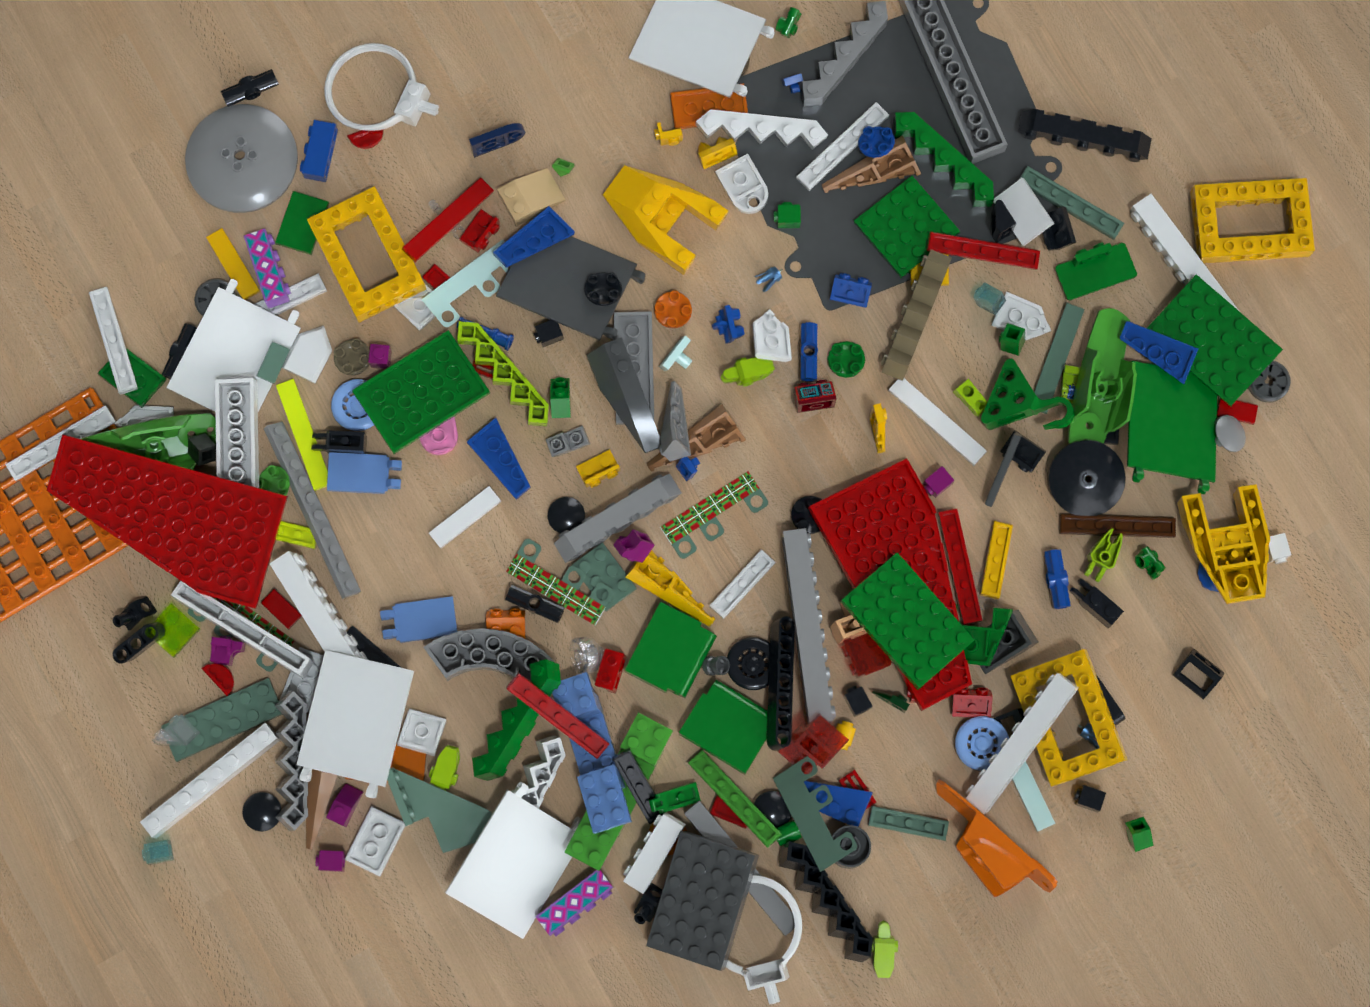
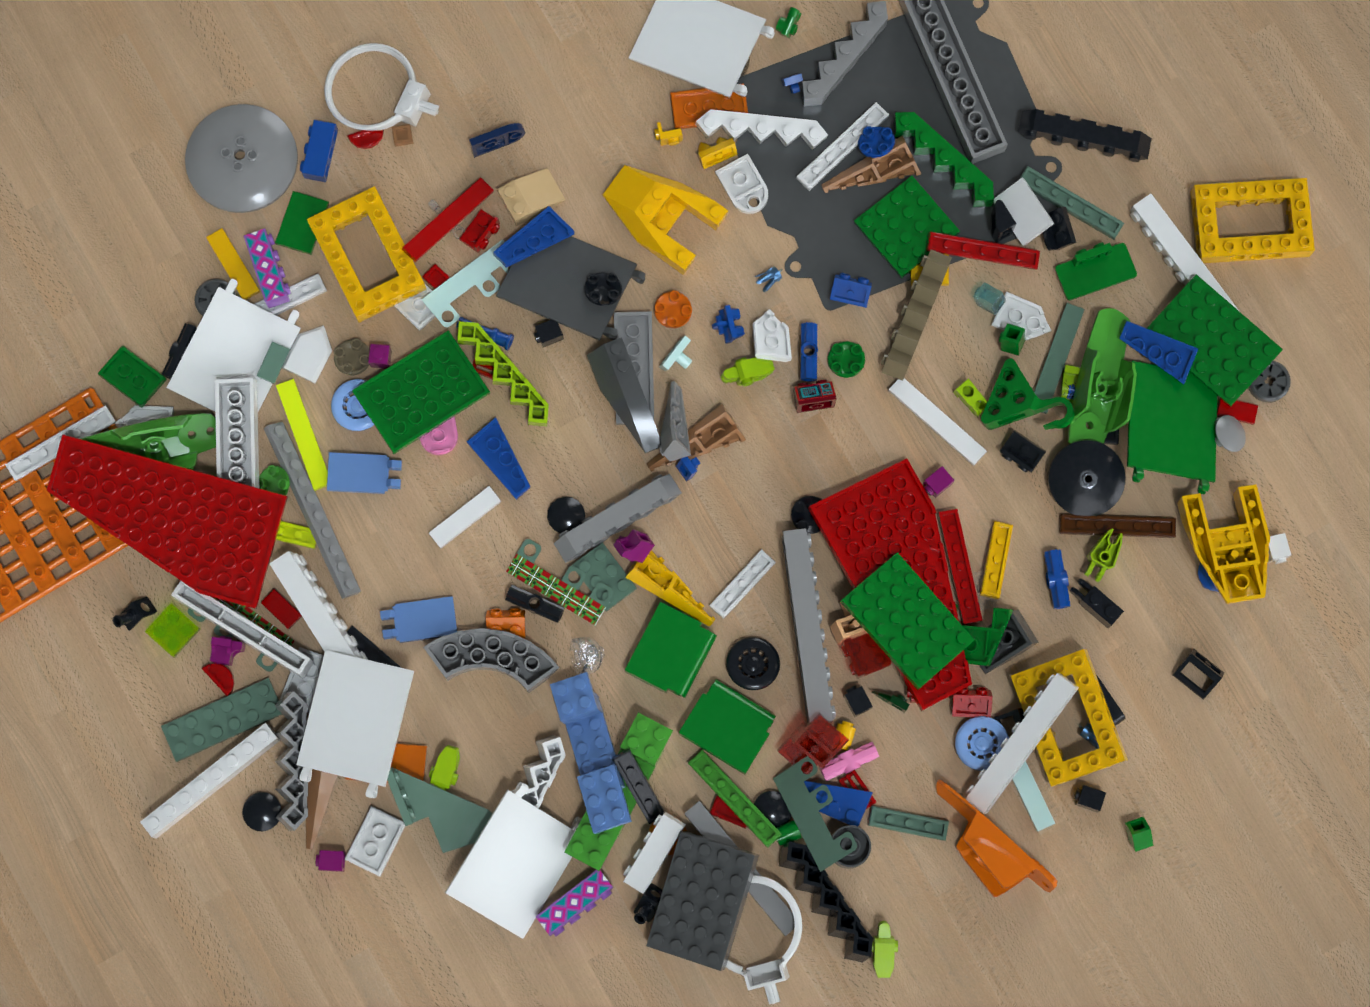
white tile [89,287,138,395] -> none
black beam [113,622,165,664] -> none
clear light blue brick [142,840,174,865] -> none
clear slope [152,714,201,746] -> none
pearl dark grey brick [188,433,216,466] -> none
black piece [221,69,279,107] -> none
black hinge [311,430,367,454] -> none
magenta slope [326,784,364,827] -> none
white plate [397,709,446,756] -> none
green brick [472,659,561,781] -> none
red tile [506,672,609,759] -> none
light grey slope [546,426,590,457] -> none
green slope [550,377,571,418] -> none
bright green slope [552,158,575,177] -> none
yellow bracket [576,450,620,488] -> none
red bracket [595,649,627,694] -> none
green hinge [649,782,701,814] -> none
piece [660,471,768,559] -> none
dark grey wheel [702,656,730,676] -> none
black beam [767,616,795,751] -> none
green brick [774,202,801,228] -> none
yellow wing [869,403,887,454] -> none
dark grey tile [985,432,1022,507] -> none
green plate [1135,546,1166,580] -> none
none -> medium nougat tile [392,124,414,147]
none -> bright pink piece [819,742,879,781]

